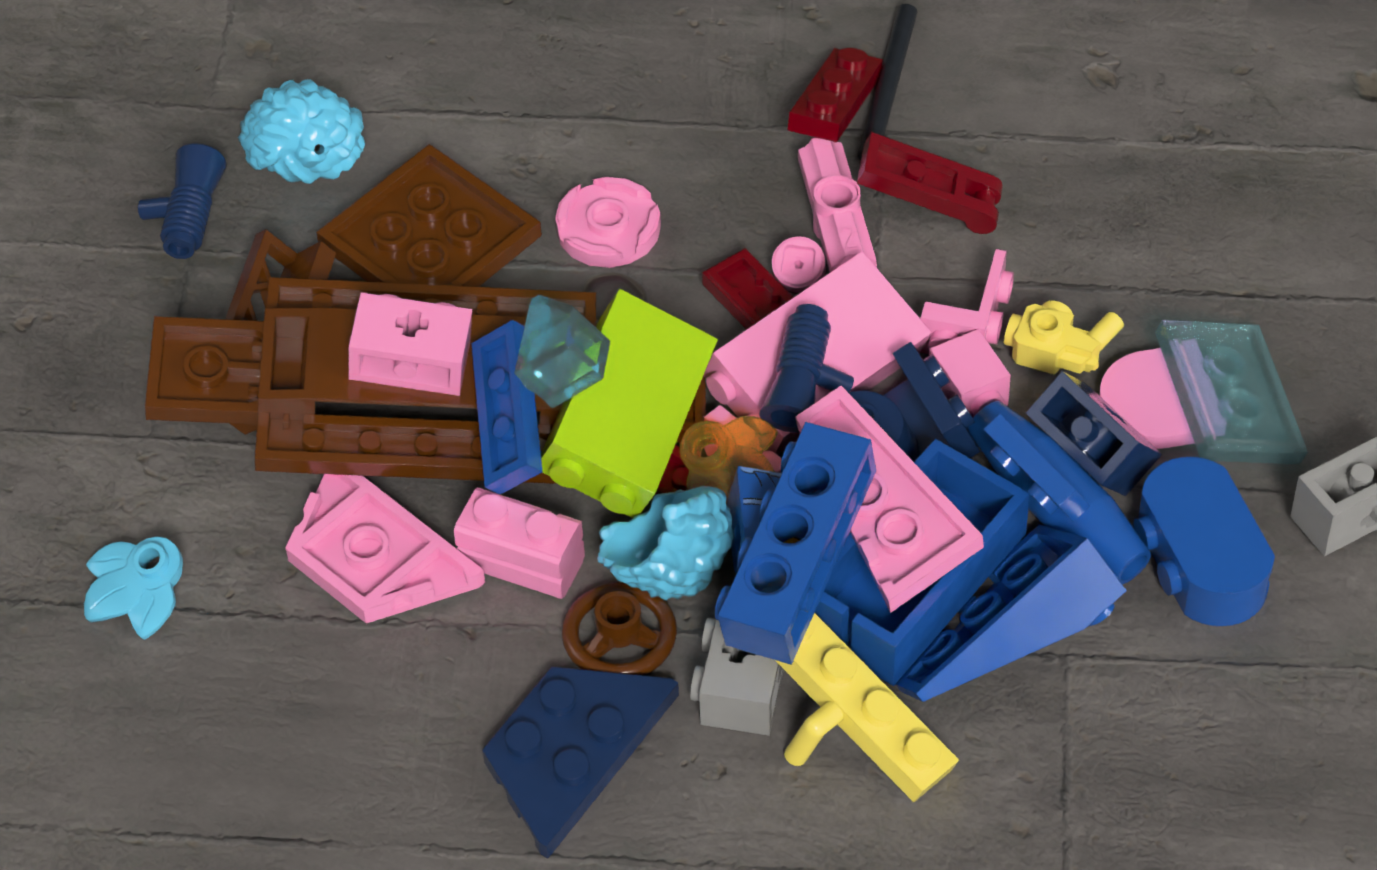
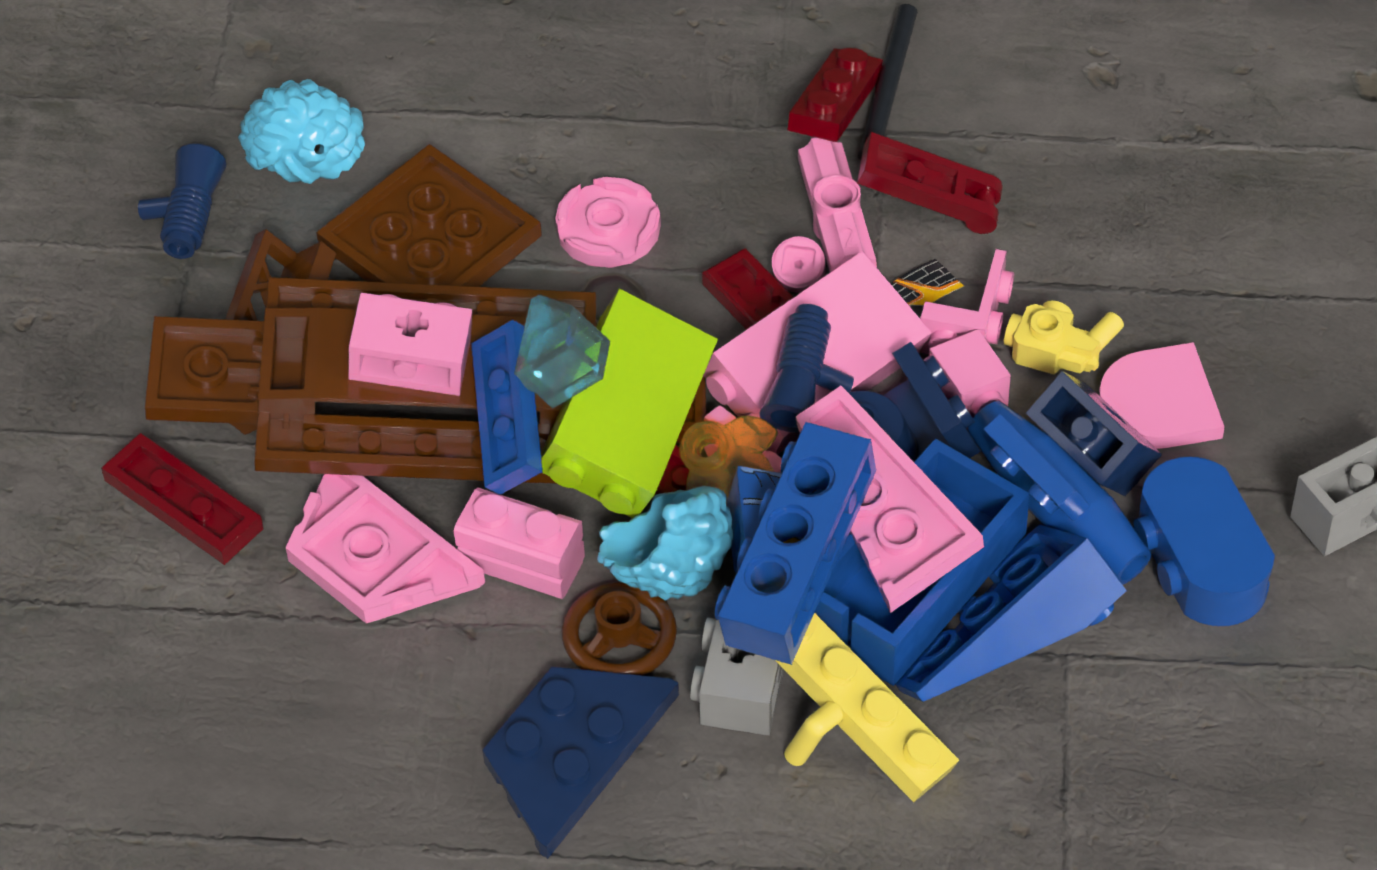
medium azure plate [84,537,183,640] -> none
clear light blue tile [1155,320,1308,464] -> none
none -> dark red plate [101,433,264,565]
none -> sticker [890,259,964,306]

